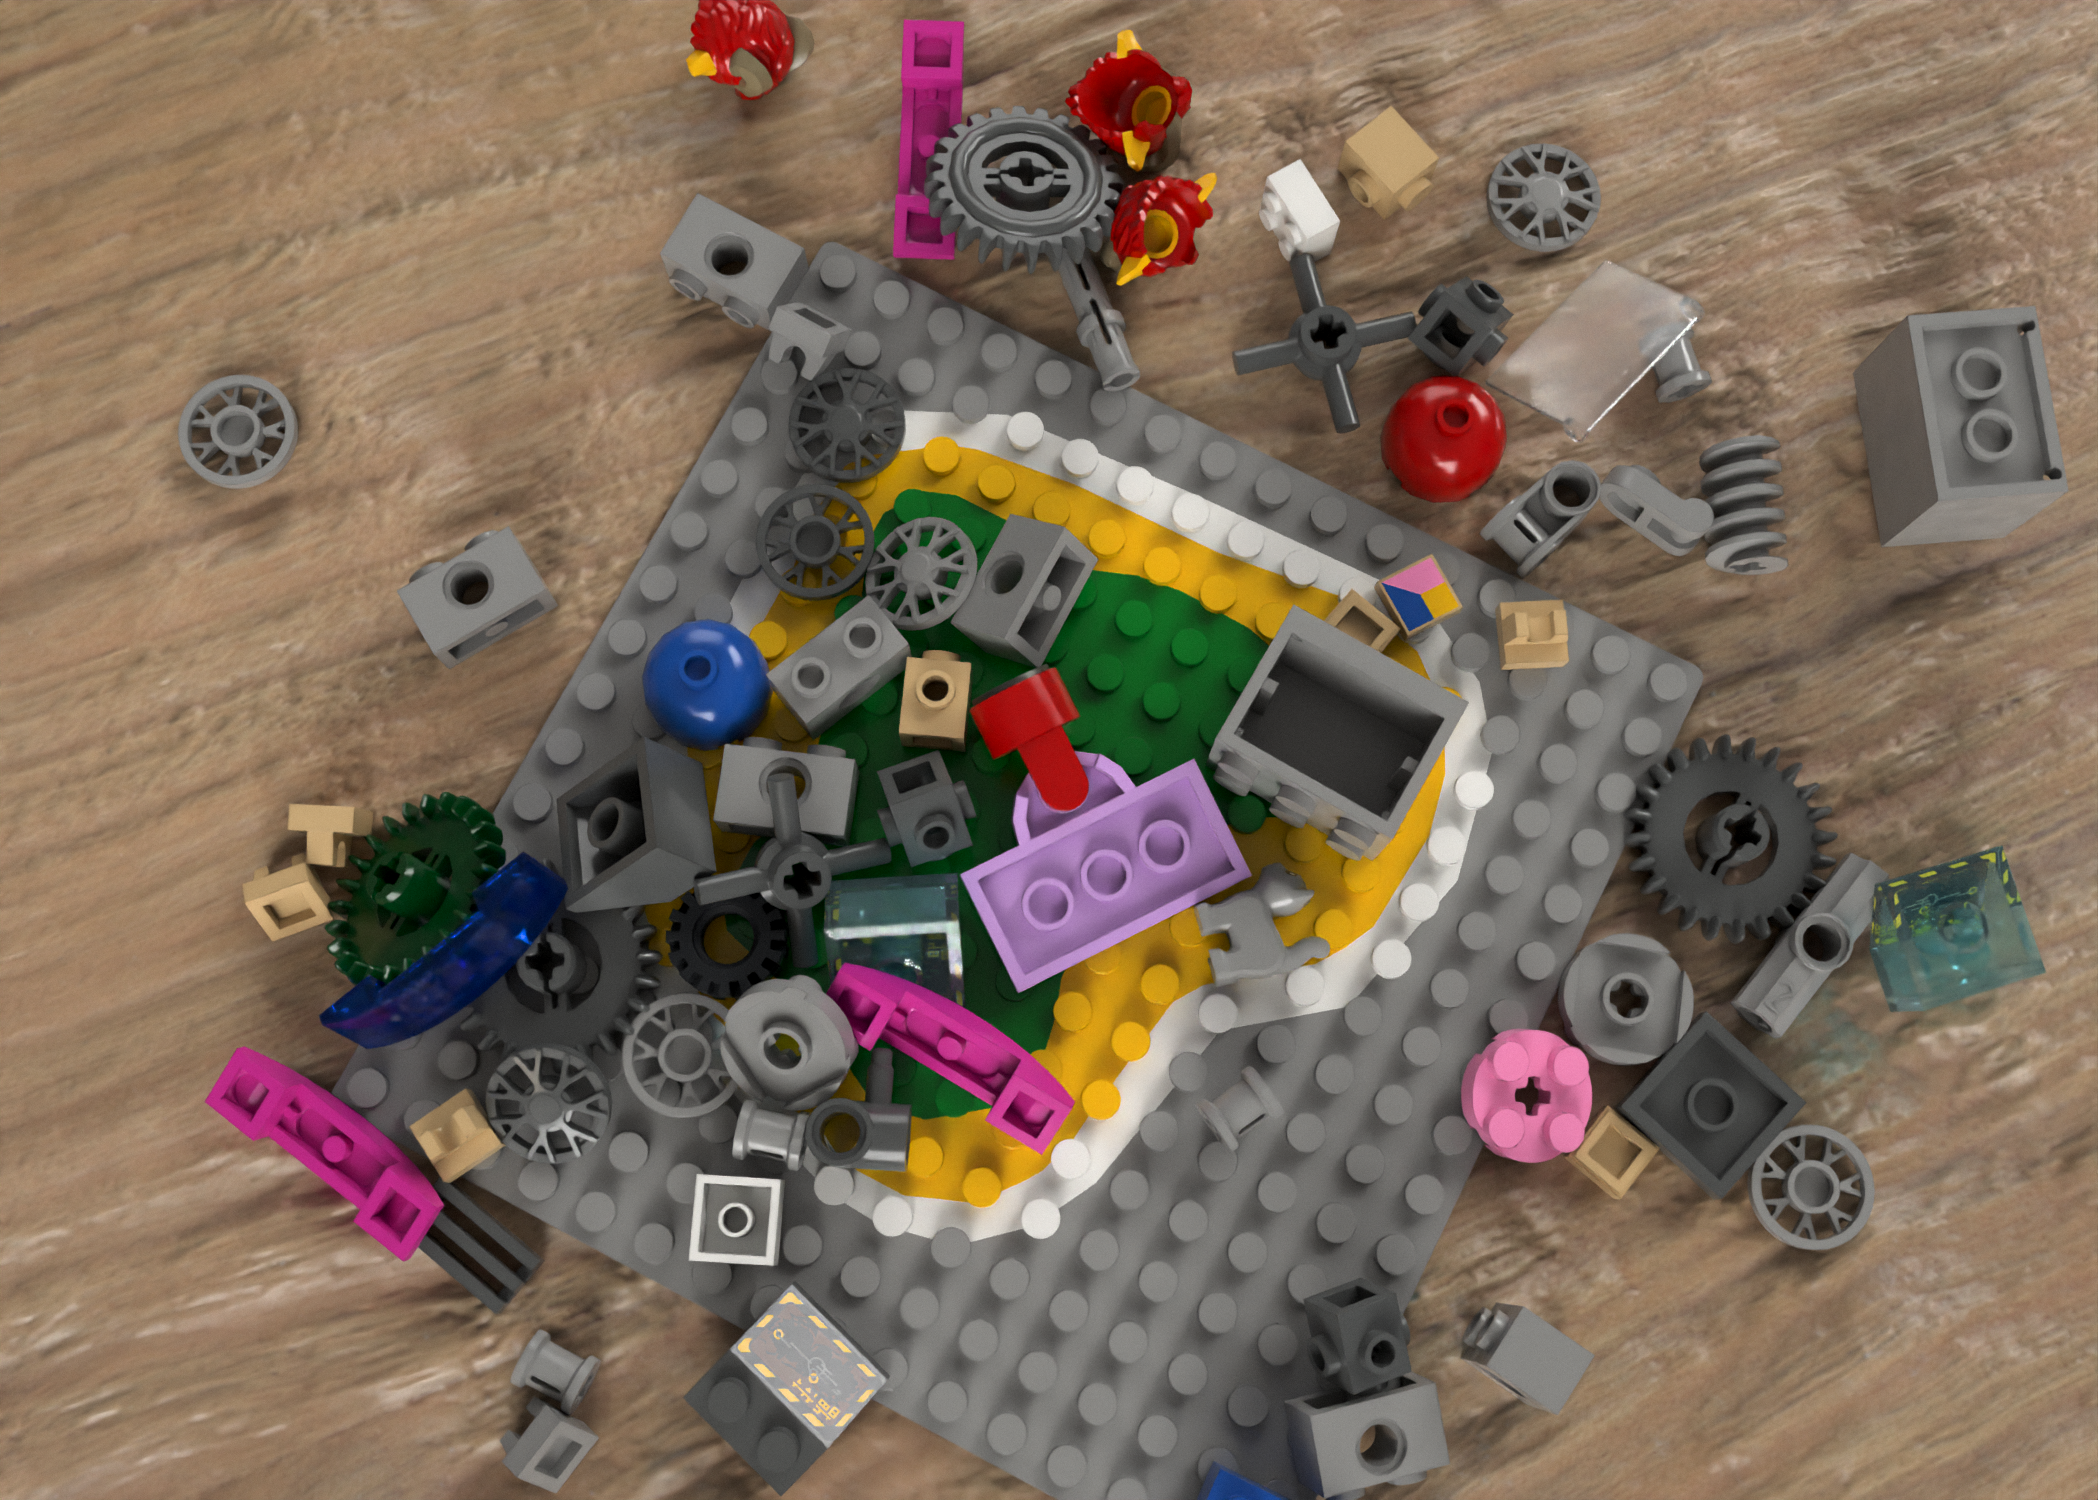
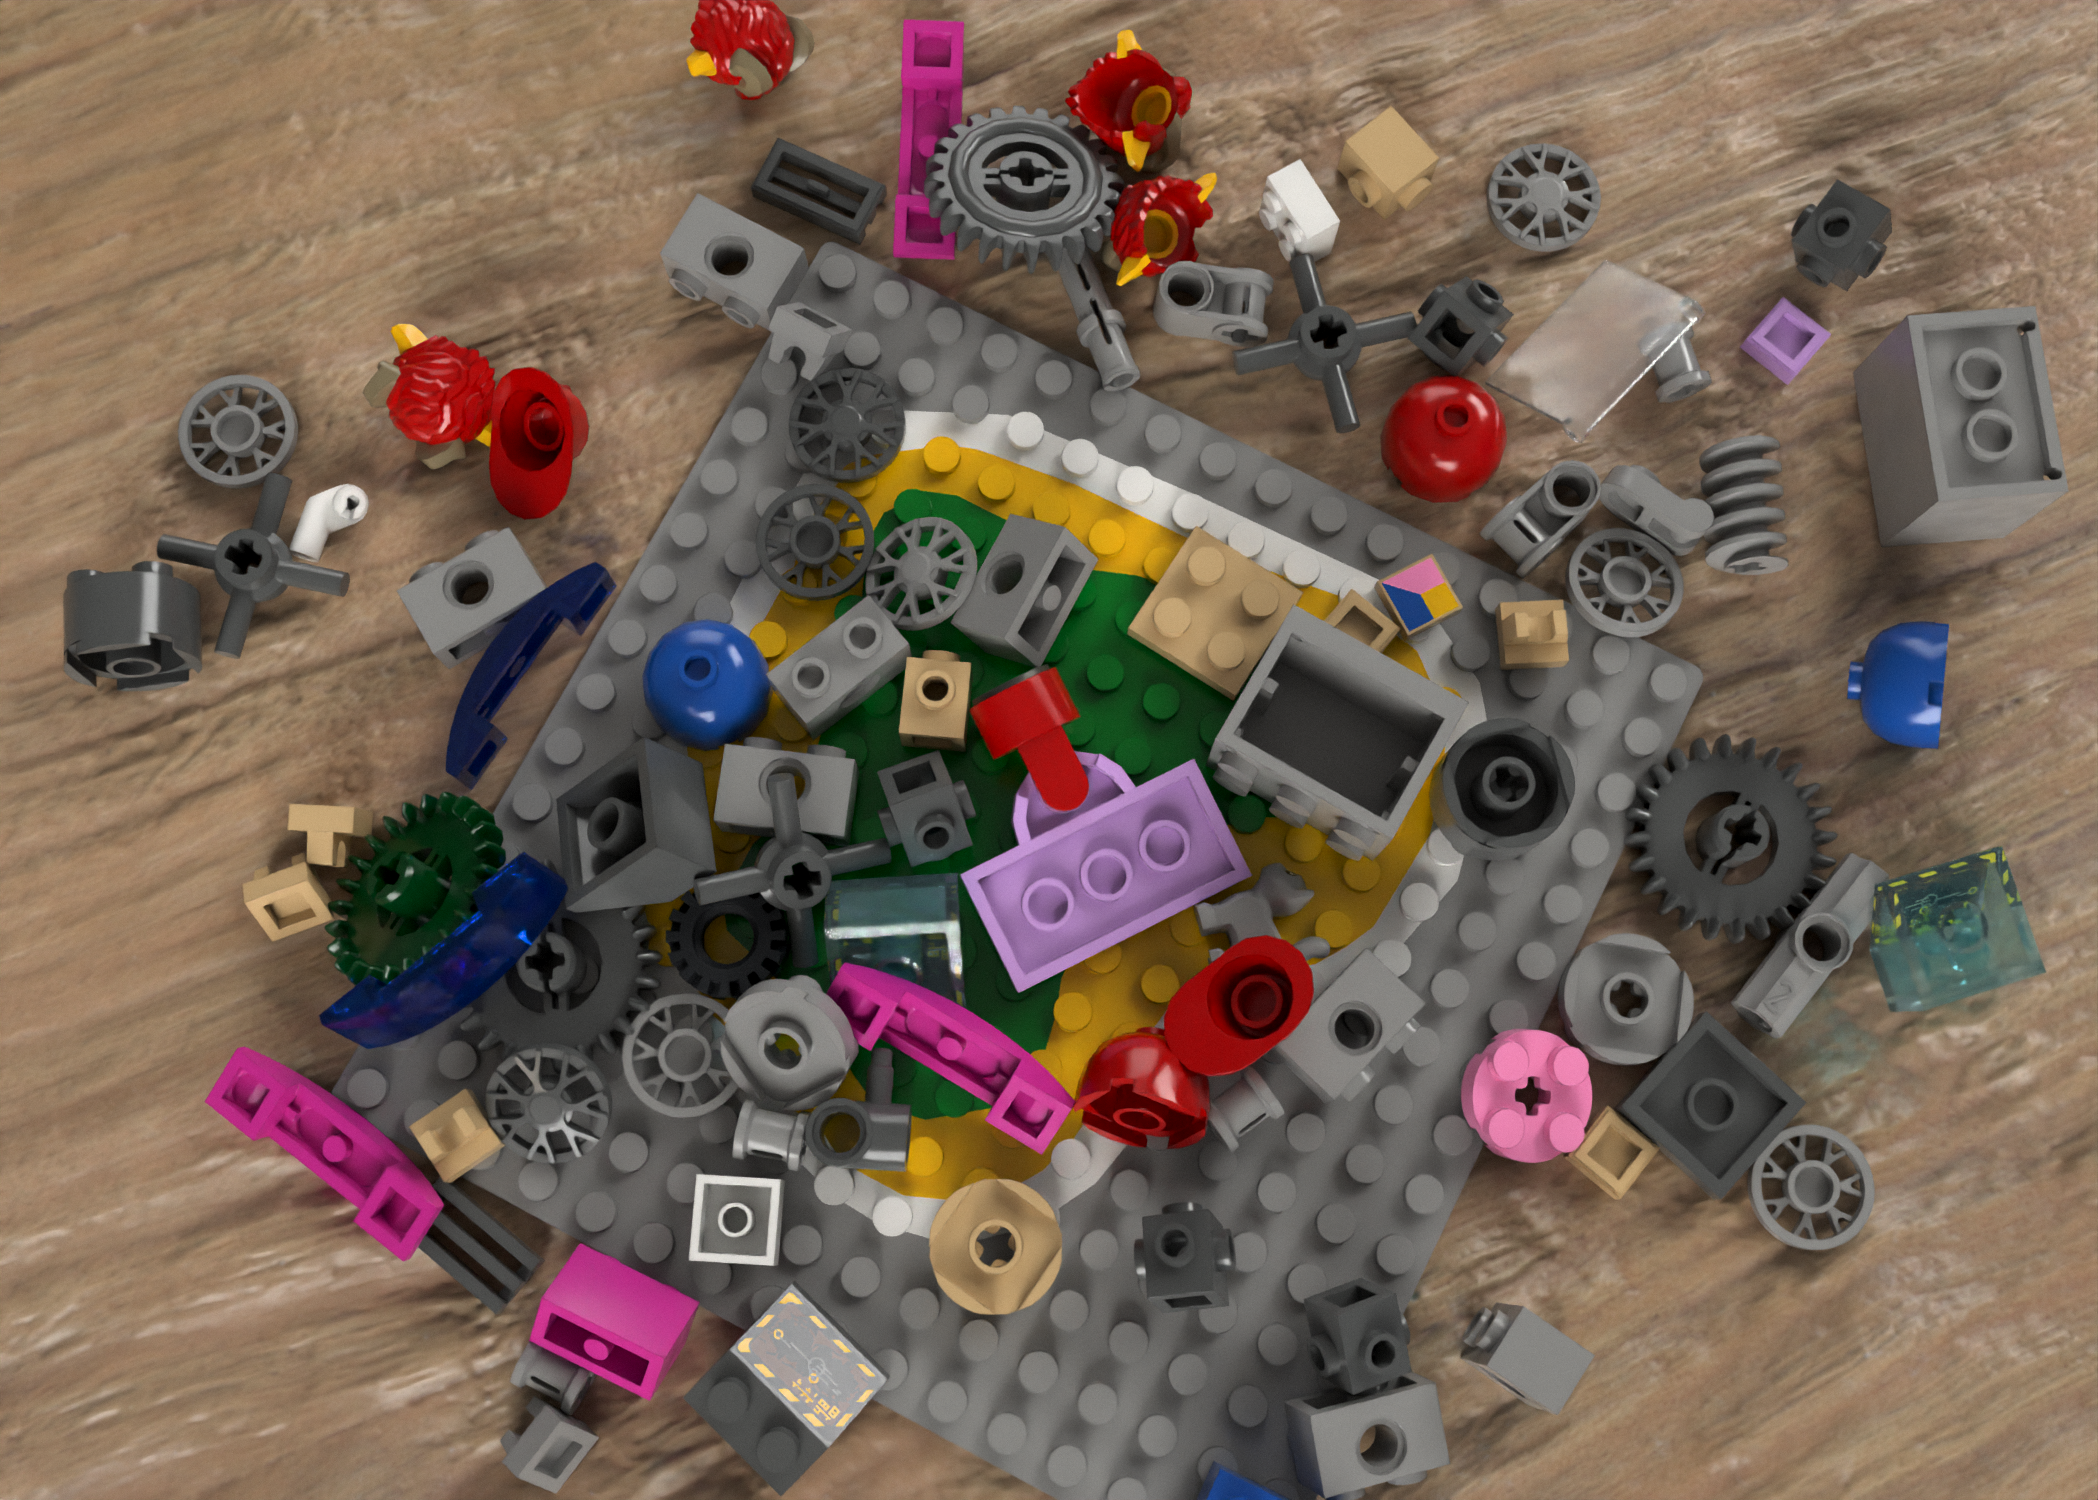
none -> dark grey brick [63,561,202,691]
none -> dark grey bar [157,473,350,659]
none -> white arm [289,484,369,562]
none -> red hair [363,324,495,470]
none -> clear blue slope [446,562,617,790]
none -> red piece [489,367,590,520]
none -> dark pink brick [529,1243,700,1401]
none -> dark grey tile [751,138,887,245]
none -> tan plate [929,1179,1062,1315]
none -> red cylinder [1073,1027,1210,1149]
none -> tan plate [1127,526,1303,701]
none -> dark grey brick [1134,1202,1236,1313]
none -> light grey piece [1153,261,1274,347]
none -> red piece [1164,935,1314,1077]
none -> light grey brick [1271,948,1425,1104]
none -> dark grey brick [1429,718,1575,861]
none -> light grey wheel [1565,528,1684,637]
none -> lavender tile [1740,297,1831,385]
none -> dark grey brick [1791,179,1892,291]
none -> blue cylinder [1847,621,1949,749]

